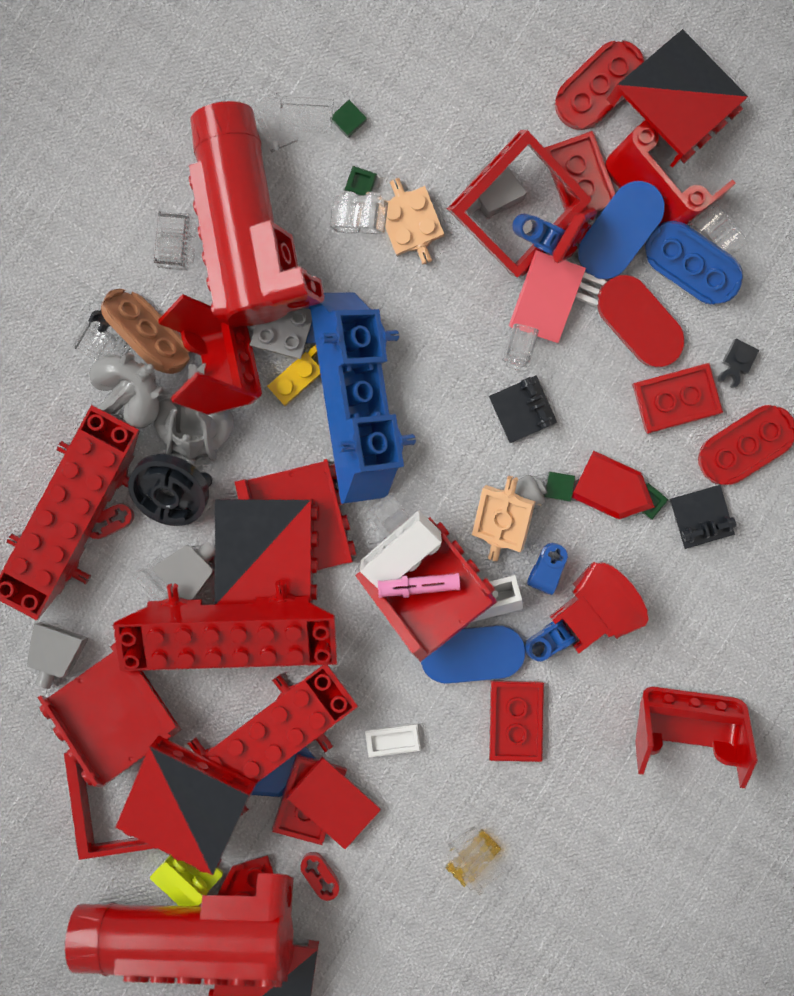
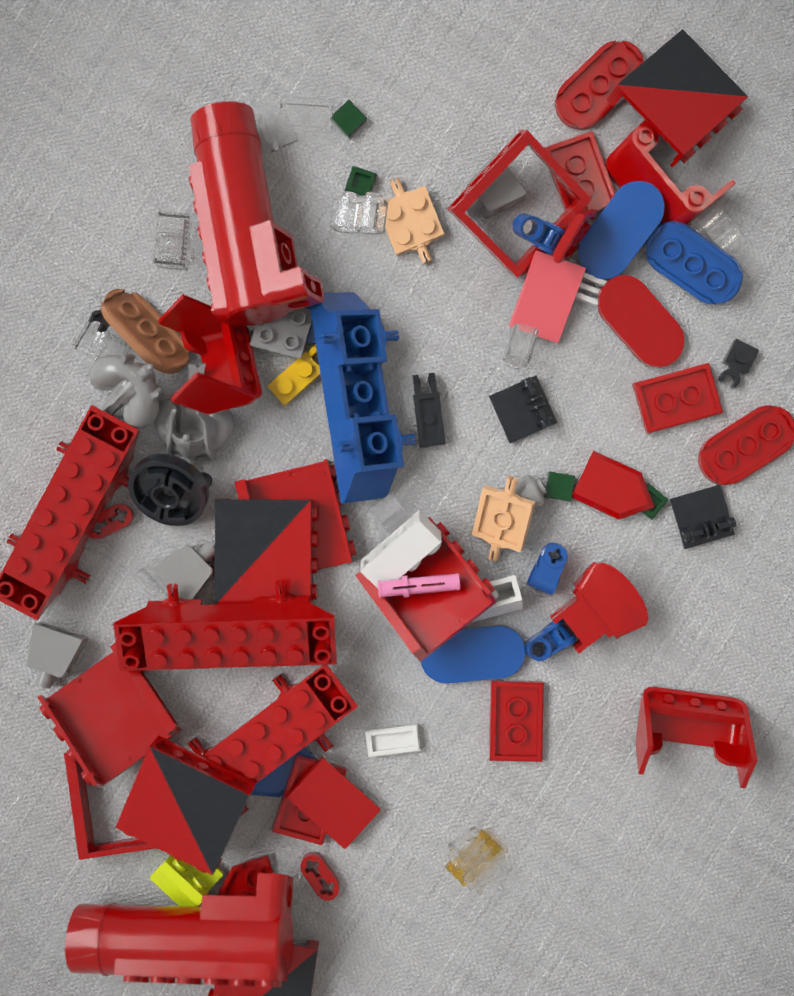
none -> black hinge [412,373,446,448]

